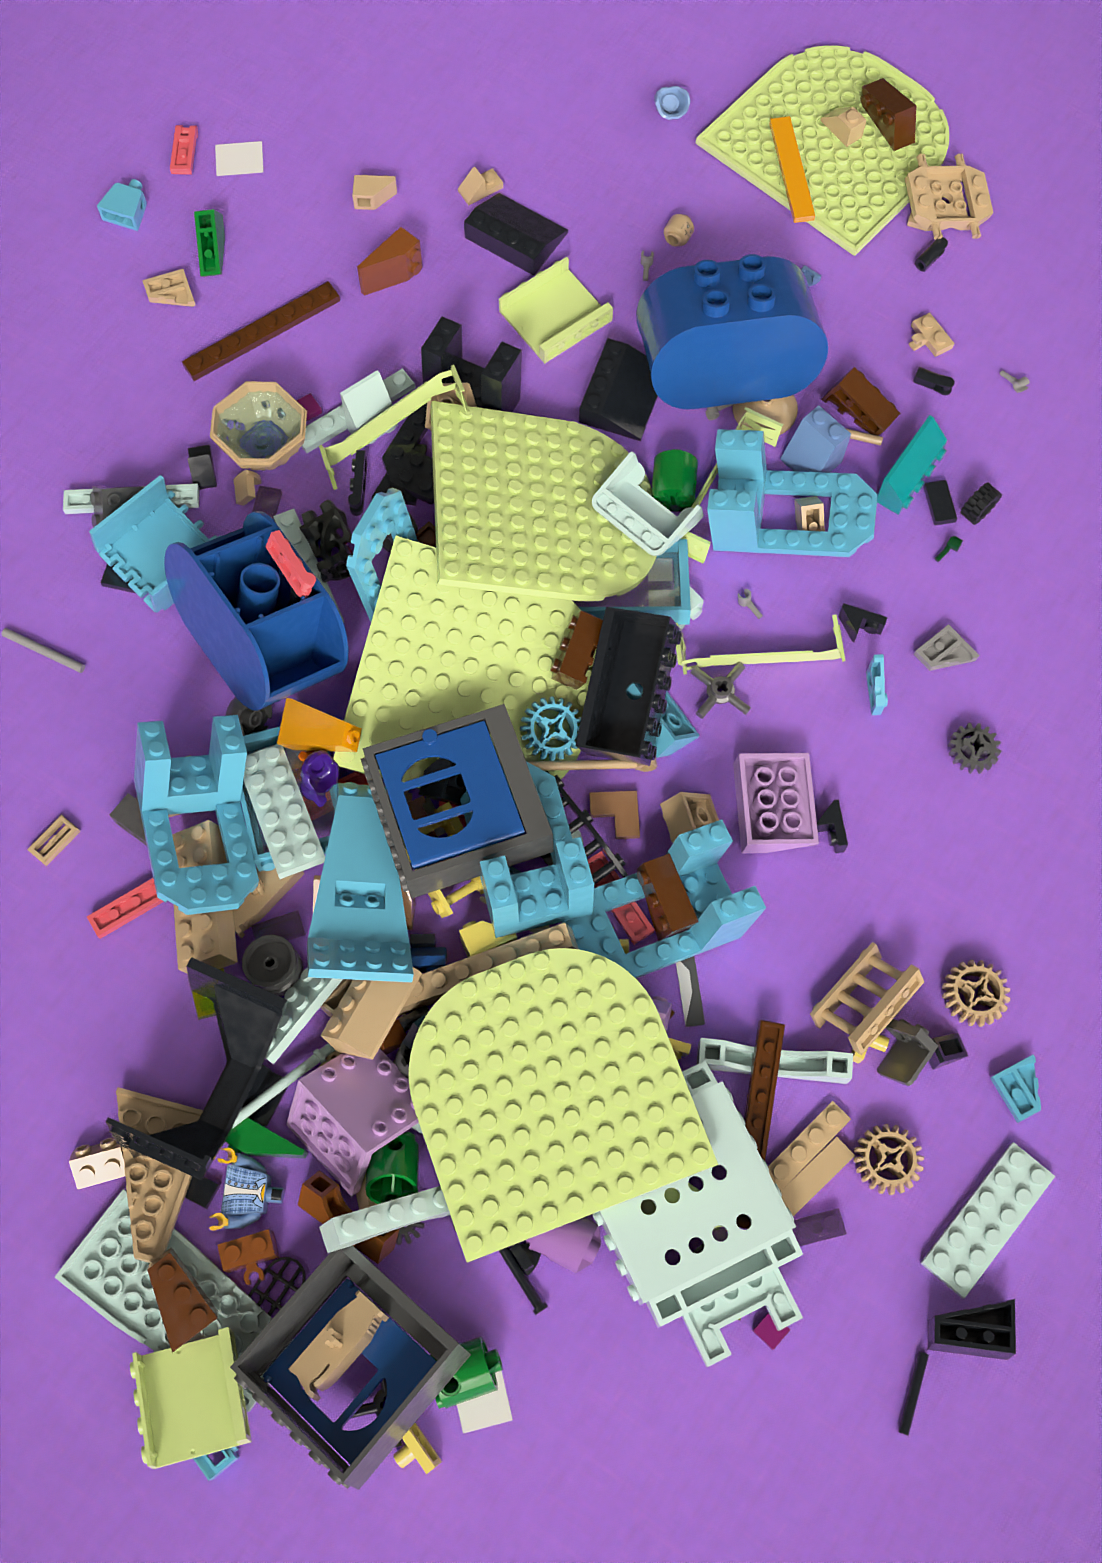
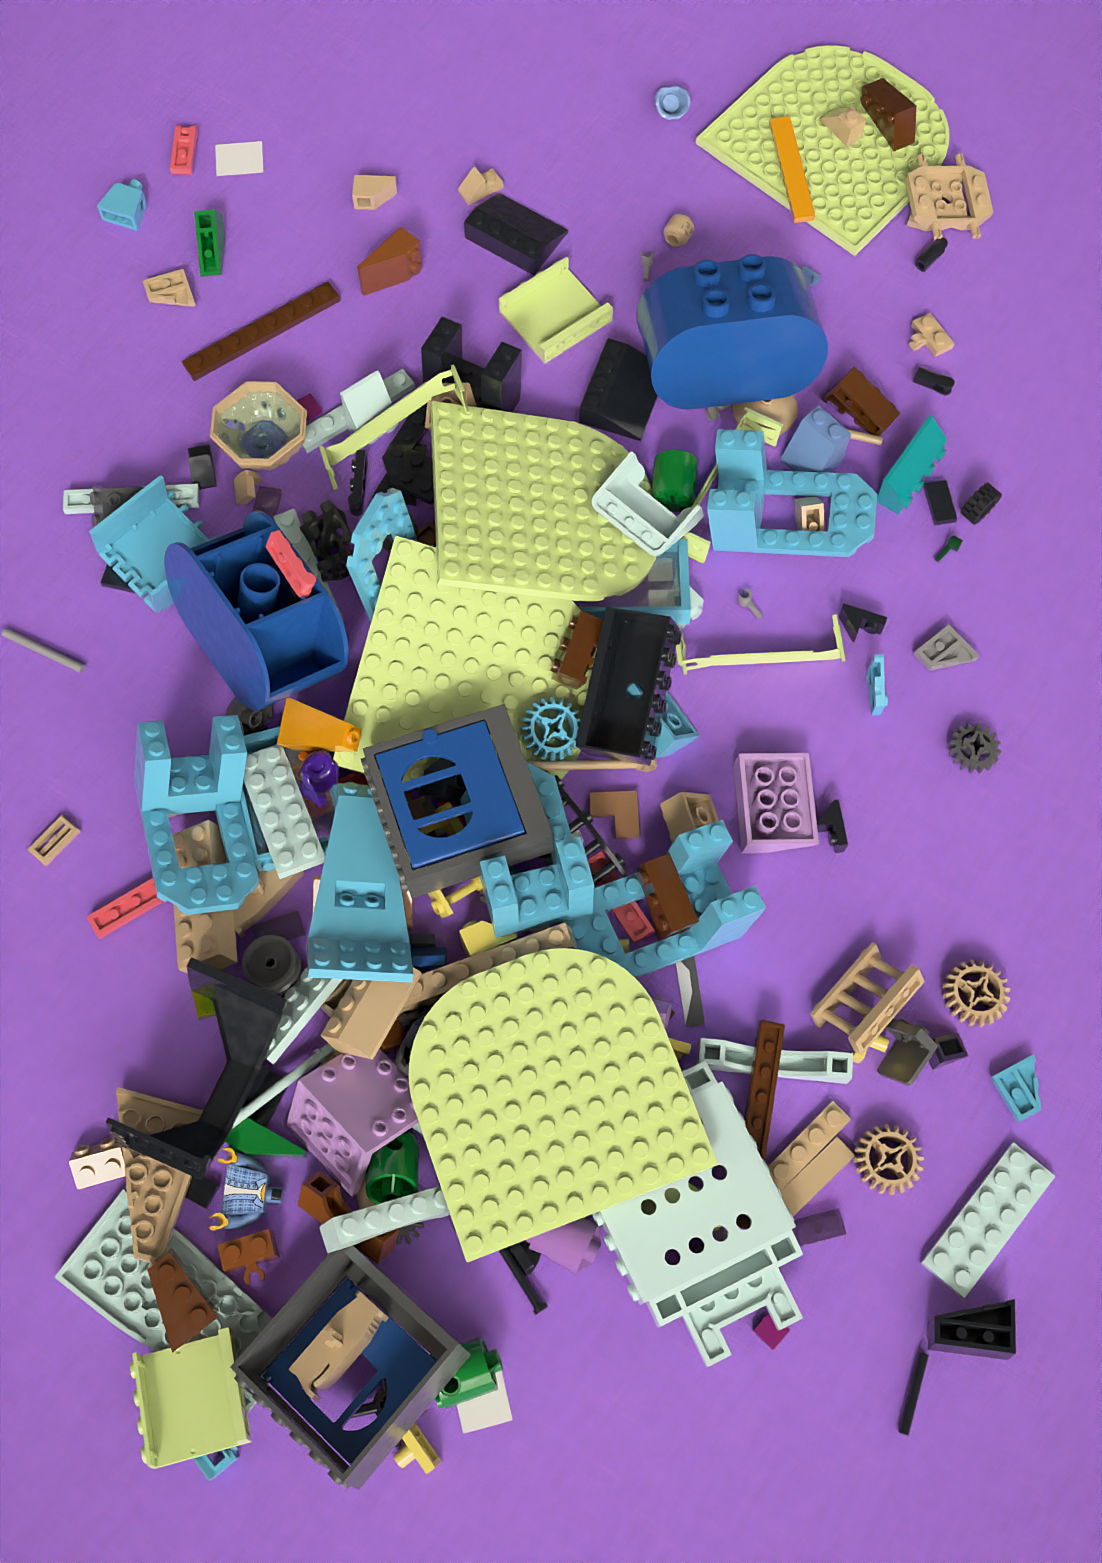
flat silver slope [109,793,147,846] -> none
black window [248,1257,306,1316] -> none
flat silver bar [690,662,751,719] -> none
light grey hand [1000,370,1030,393] -> none

